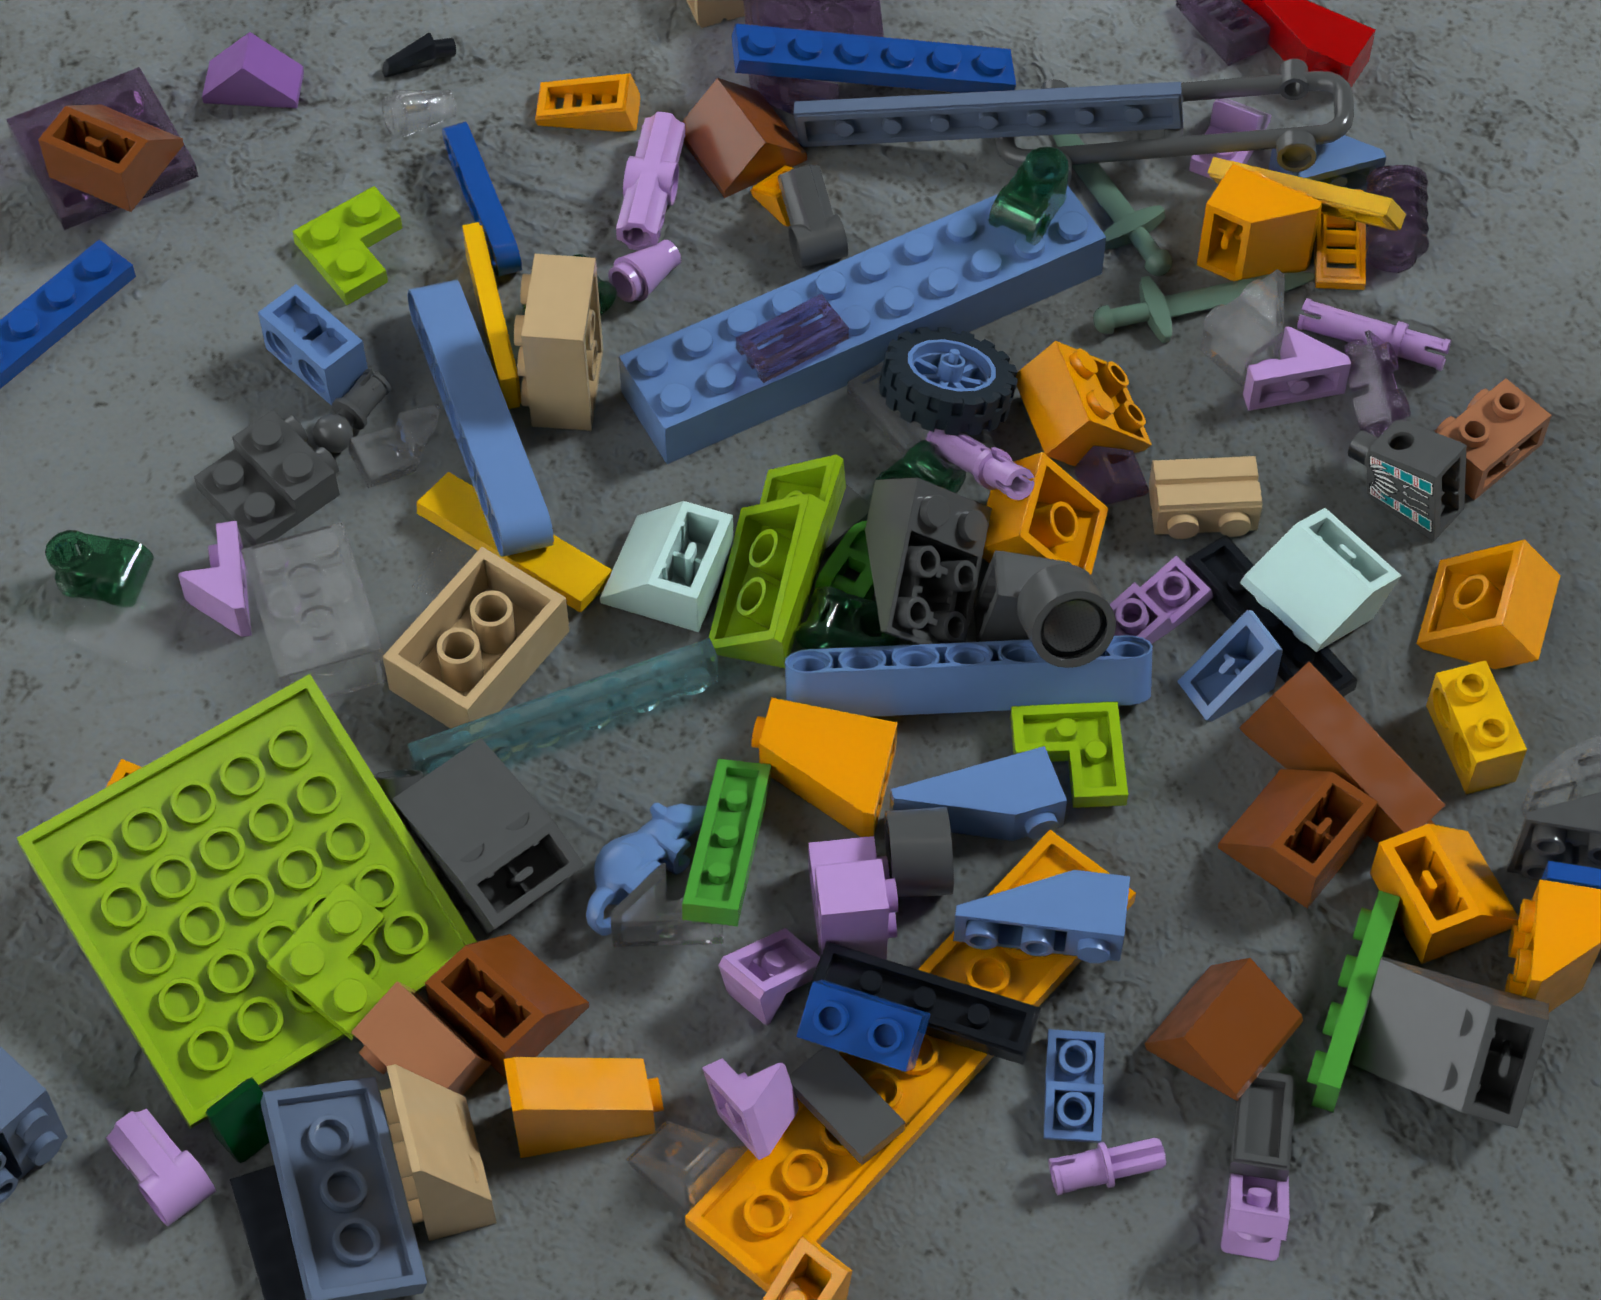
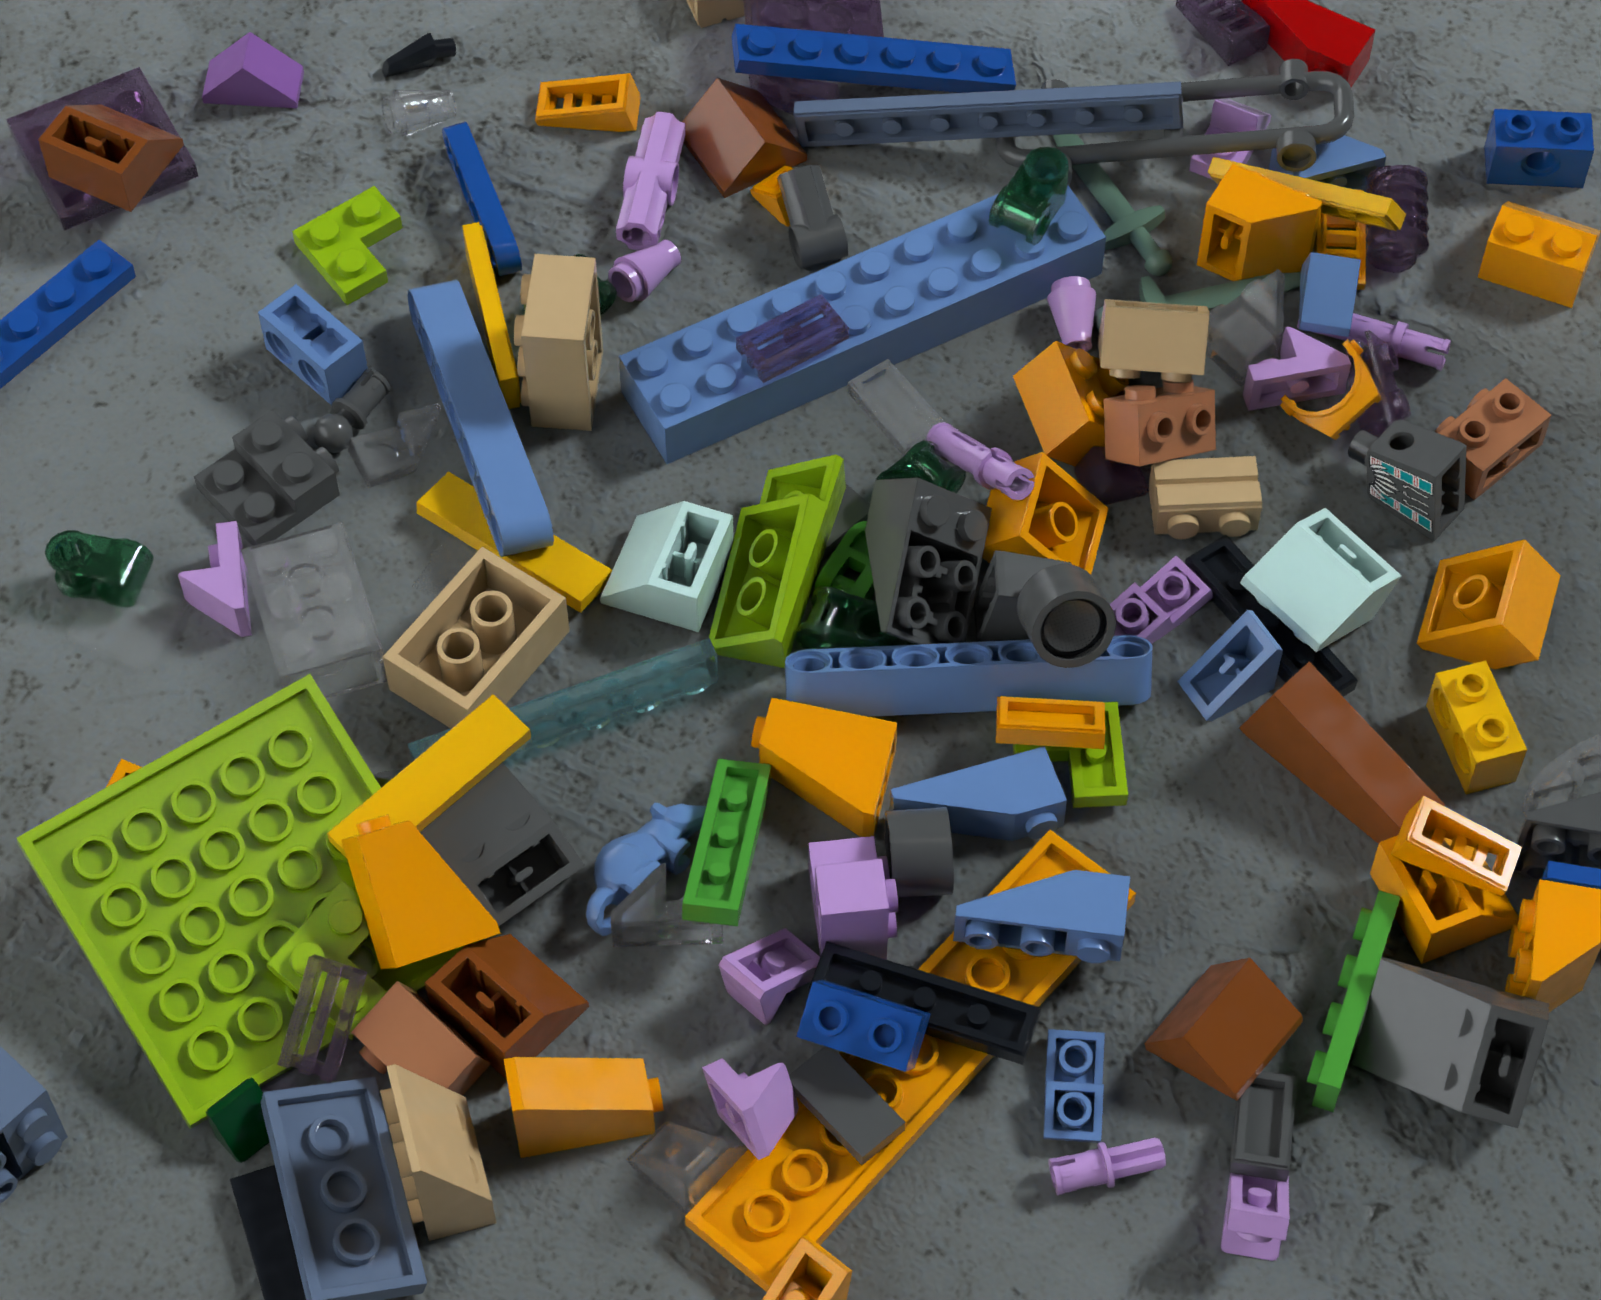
lavender piece [106,1109,216,1226] -> none
black wheel [879,327,1018,436] -> none
dark orange slope [1218,769,1378,909] -> none
none -> tile [277,954,367,1083]
none -> yellow tile [327,694,531,859]
none -> light orange slope [342,814,500,969]
none -> light orange tile [996,696,1105,749]
none -> lavender cone [1047,276,1096,352]
none -> tan slope [1098,299,1210,382]
none -> nougat brick [1104,379,1216,466]
none -> light orange helmet [1279,339,1382,440]
none -> medium blue slope [1299,252,1361,337]
none -> light orange slope [1391,796,1522,896]
none -> light orange slope [1477,201,1601,308]
none -> blue brick [1484,109,1594,188]

